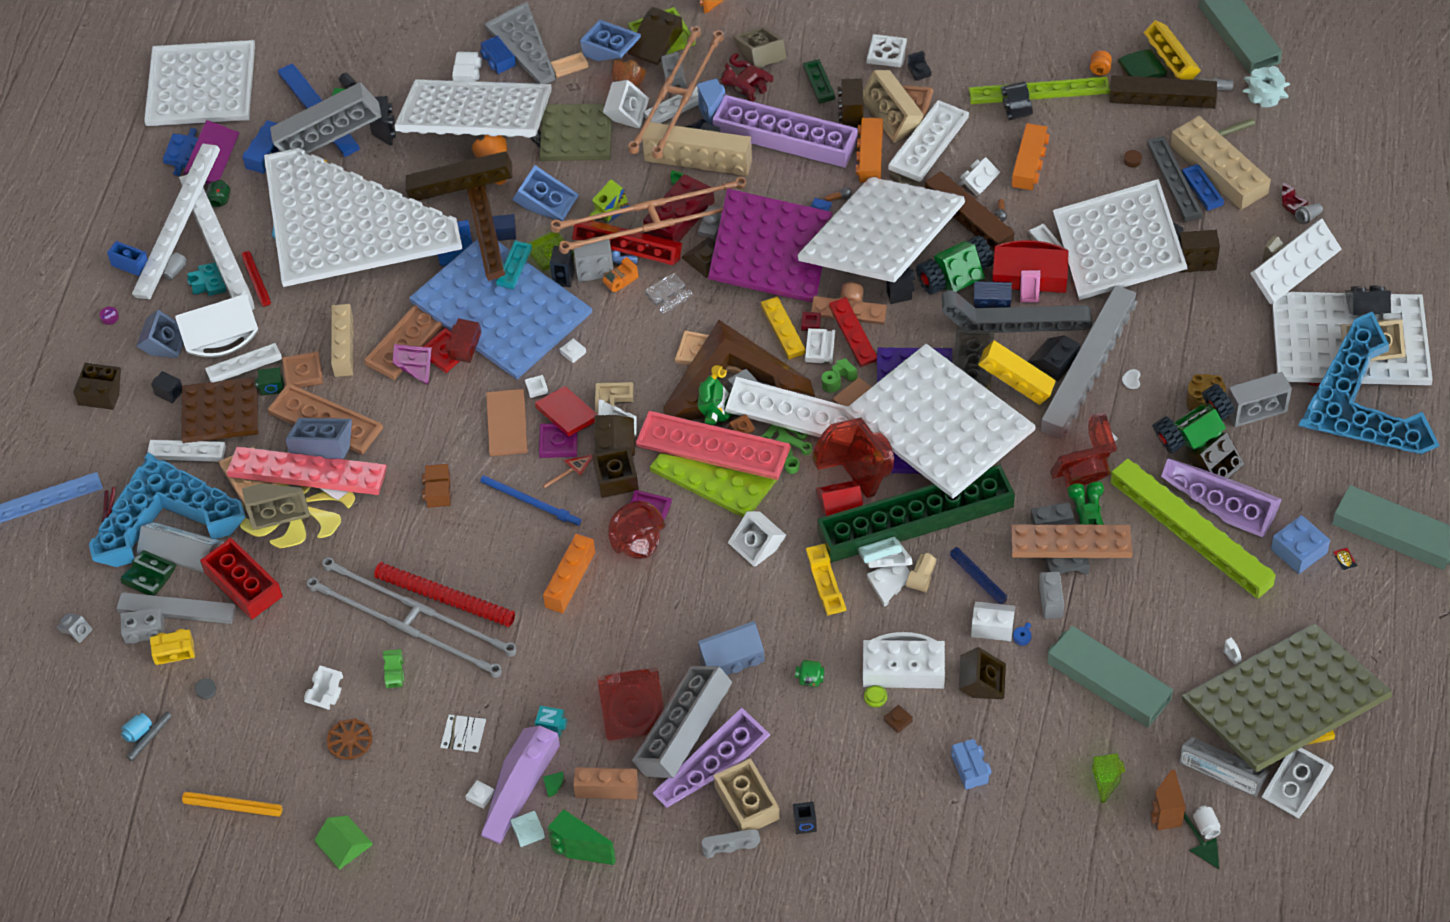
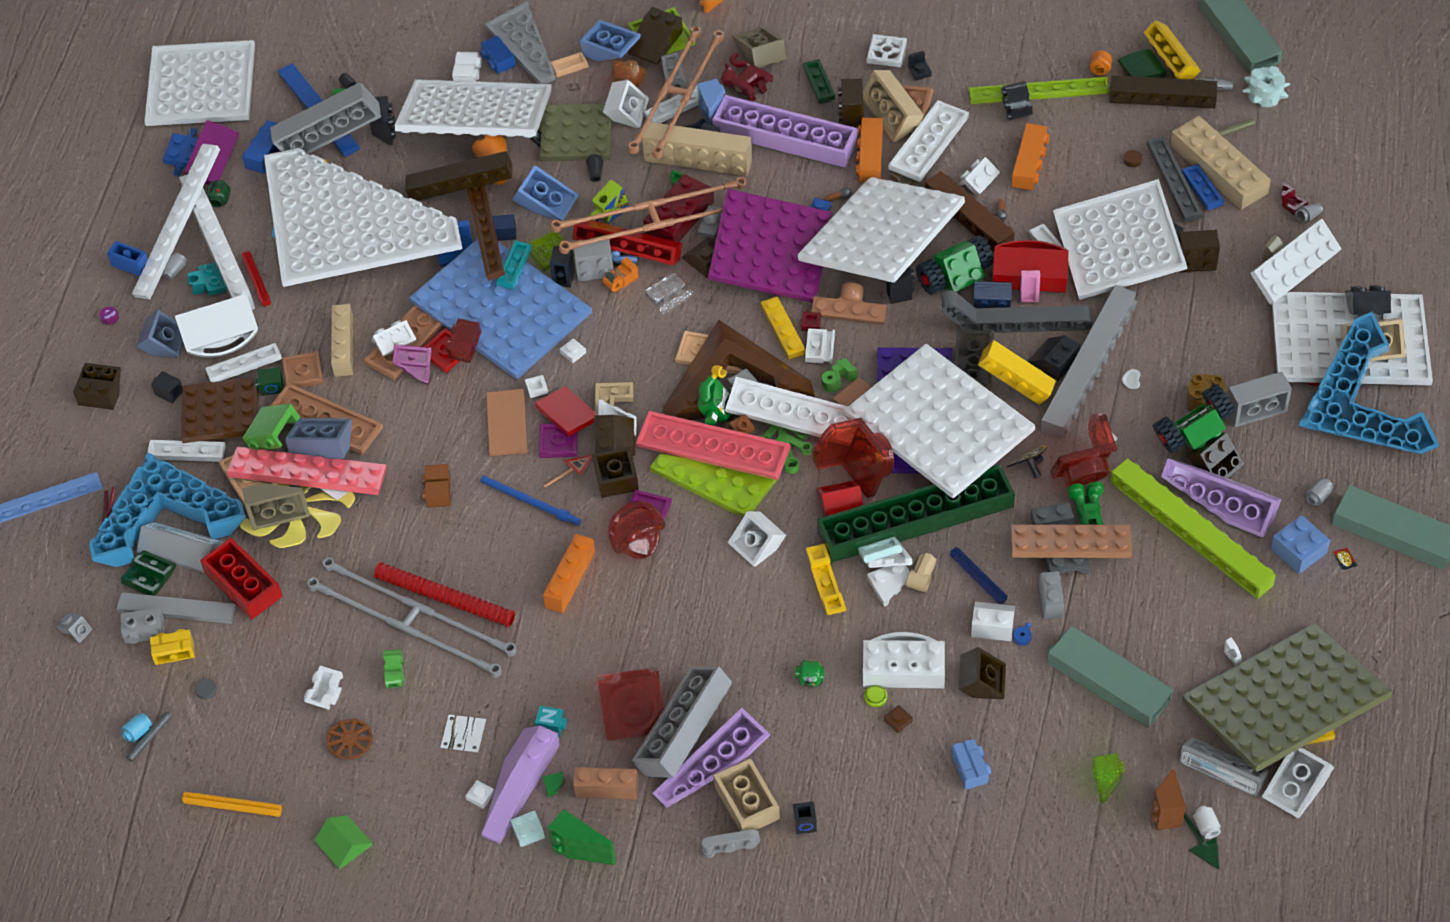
sand blue slope [698,621,765,675] -> none
red plate [829,297,877,368] -> none
none -> bright green panel [243,403,300,450]
none -> white bracket [372,320,416,357]
none -> black cone [586,154,603,182]
none -> black shield [1007,445,1047,478]
none -> light grey brick [1305,478,1333,506]

